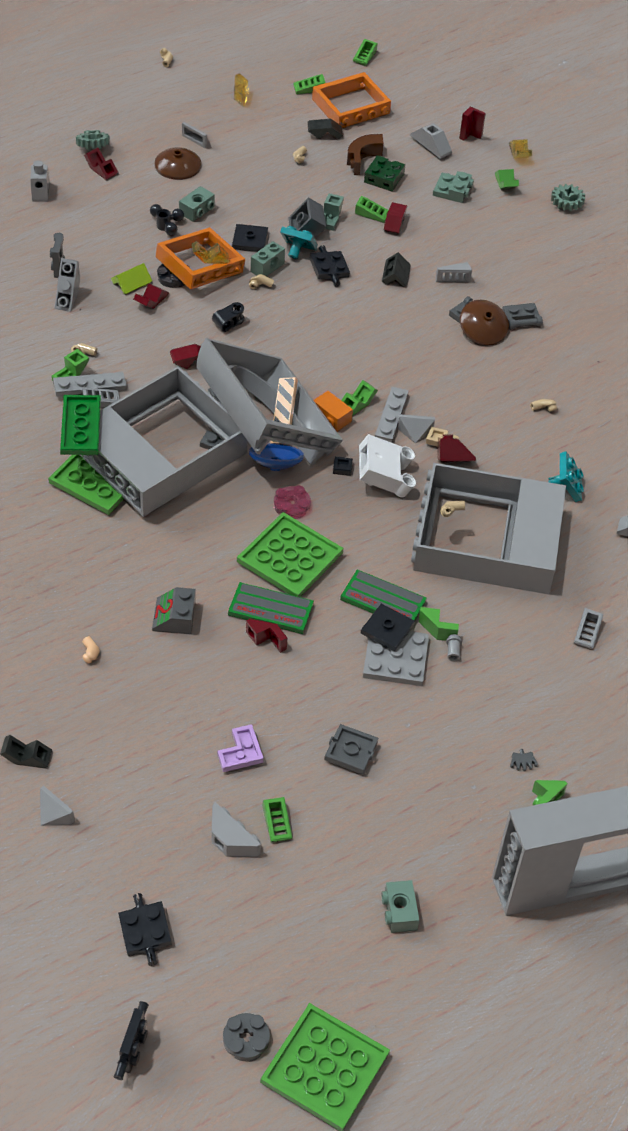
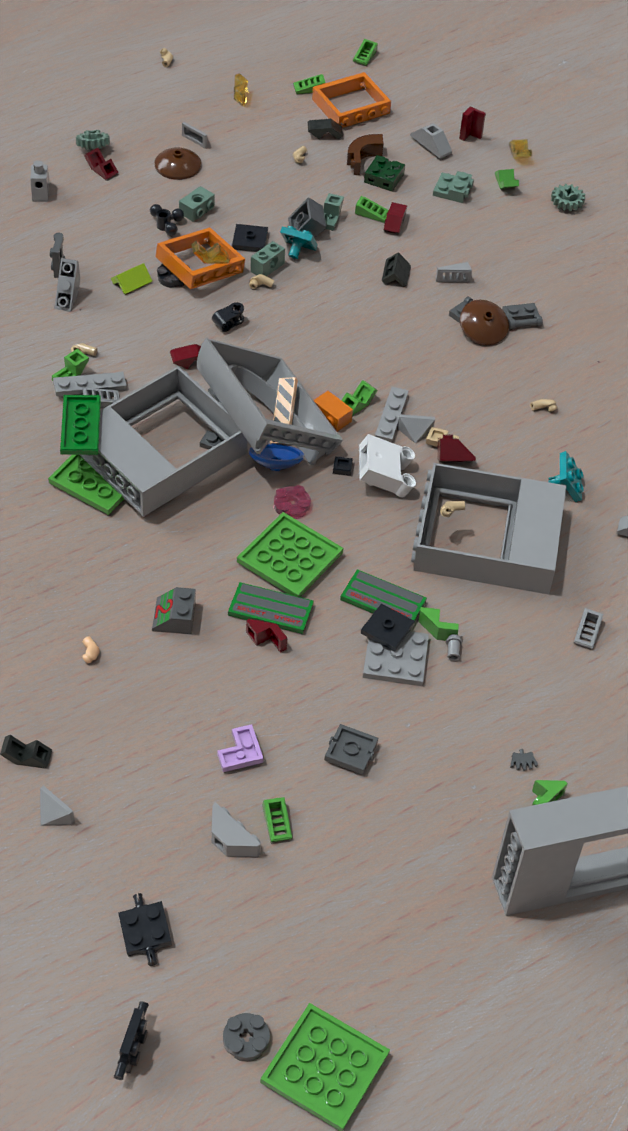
dark red slope [133,283,169,308] -> none
black plate [309,245,350,287] -> none
sand green brick [381,880,419,933] -> none

